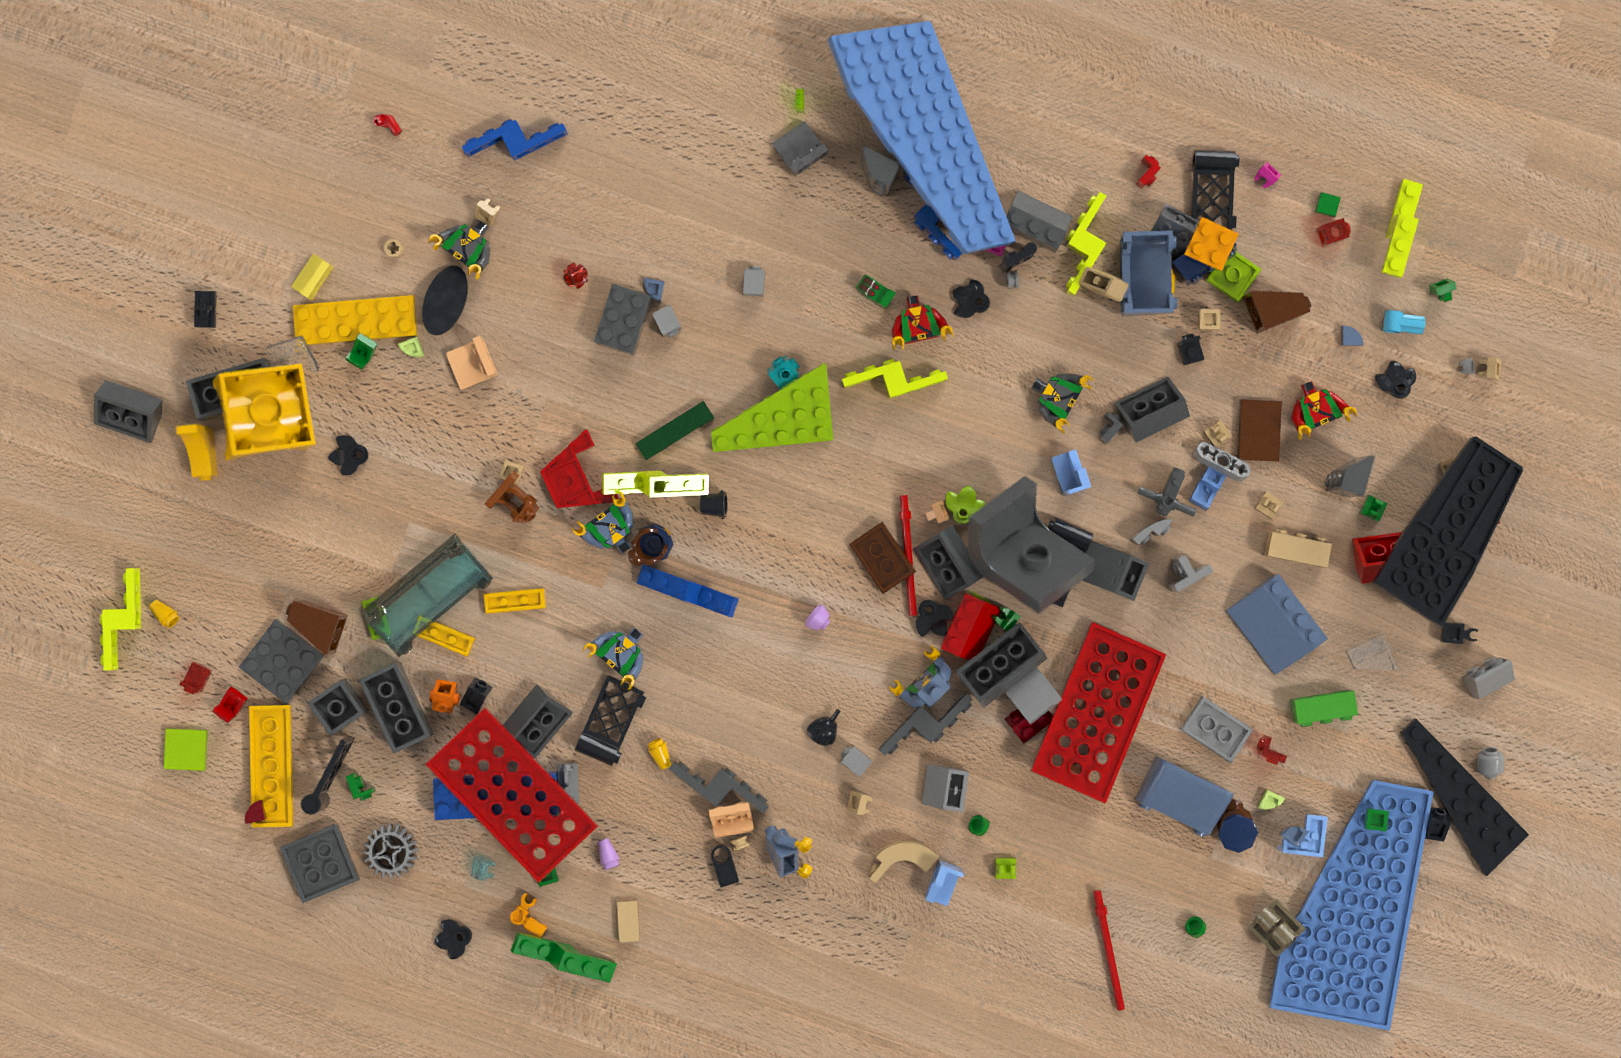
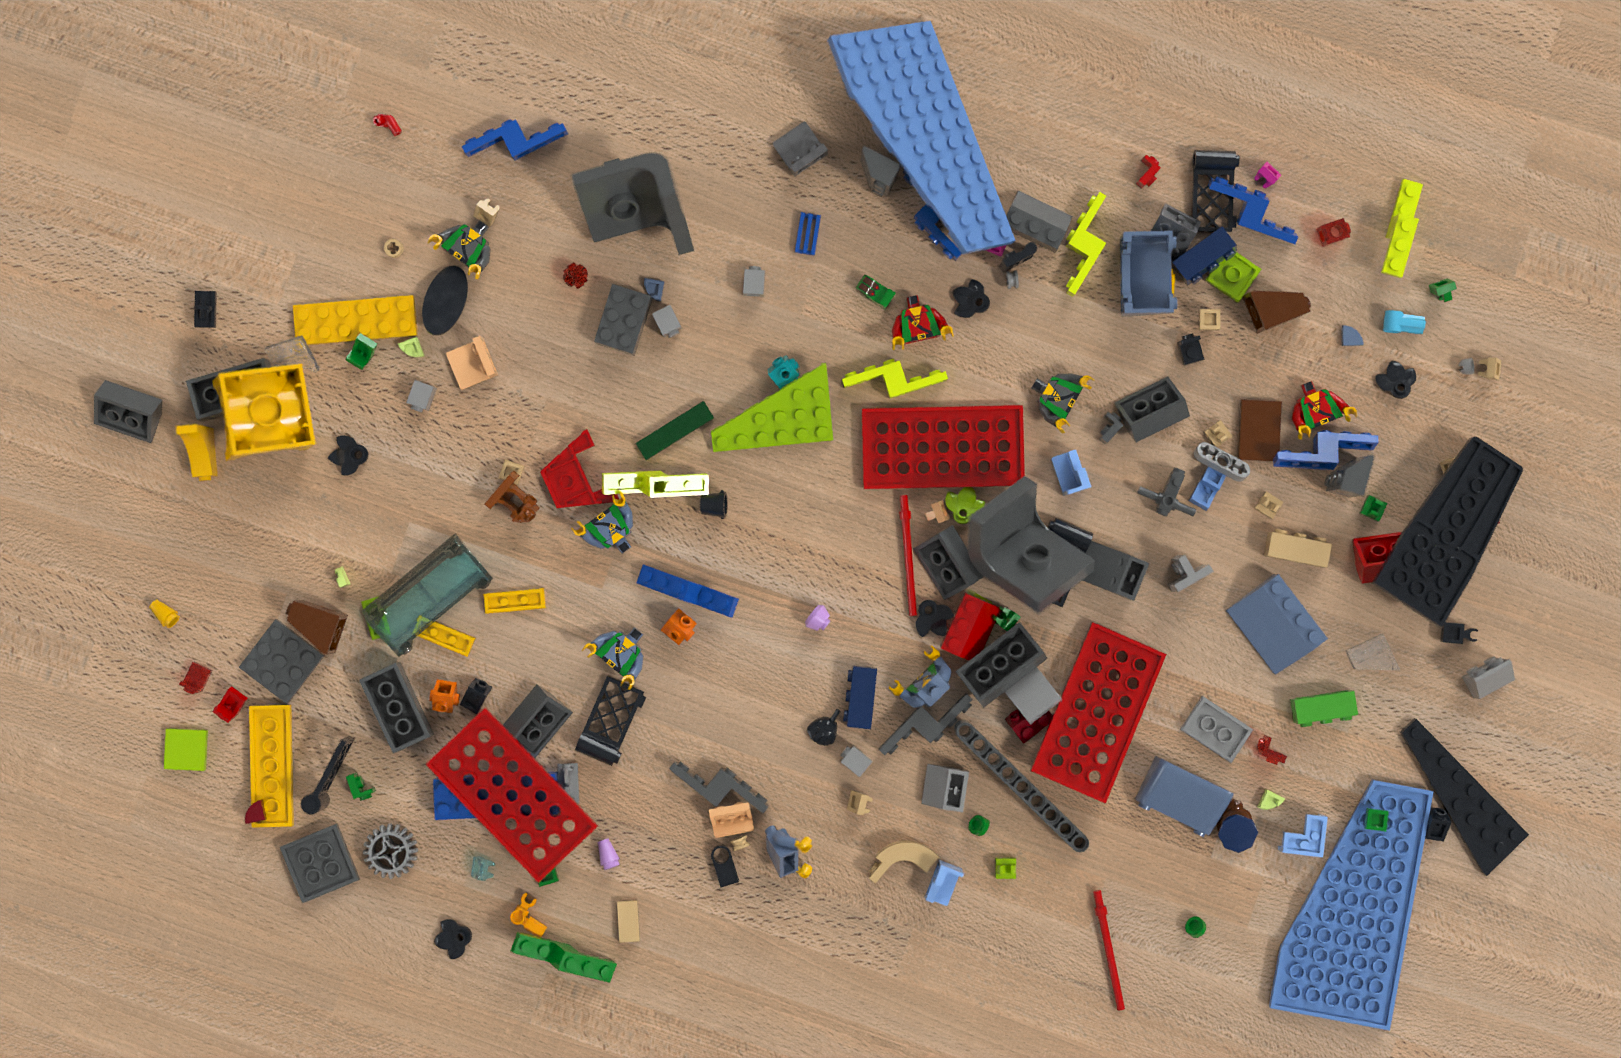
neon yellow bracket [100,568,141,671] -> none
light yellow panel [292,254,334,300] -> none
dark grey brick [308,679,369,736] -> none
piece [628,524,674,566] -> none
yellow cone [647,738,672,770] -> none
clear neon green tile [796,89,804,113] -> none
reddish brown tile [849,522,917,594] -> none
tan brick [1079,267,1128,302] -> none
light grey slope [1130,518,1172,545] -> none
light orange plate [1184,217,1239,271] -> none
dark tan plate [1248,899,1306,957] -> none
sand blue tile [1280,826,1309,847] -> none
green tile [1315,192,1341,218] -> none
light grey head [1477,747,1504,779] -> none
none -> yellowish green tile [335,566,350,587]
none -> light grey brick [406,380,437,413]
none -> dark grey piece [571,153,694,255]
none -> orange brick [661,608,697,645]
none -> blue tile [795,212,821,256]
none -> dark blue brick [843,666,877,729]
none -> red piece [862,405,1025,489]
none -> dark grey beam [954,720,1089,853]
none -> blue bracket [1208,177,1298,244]
none -> bracket [1273,430,1379,470]

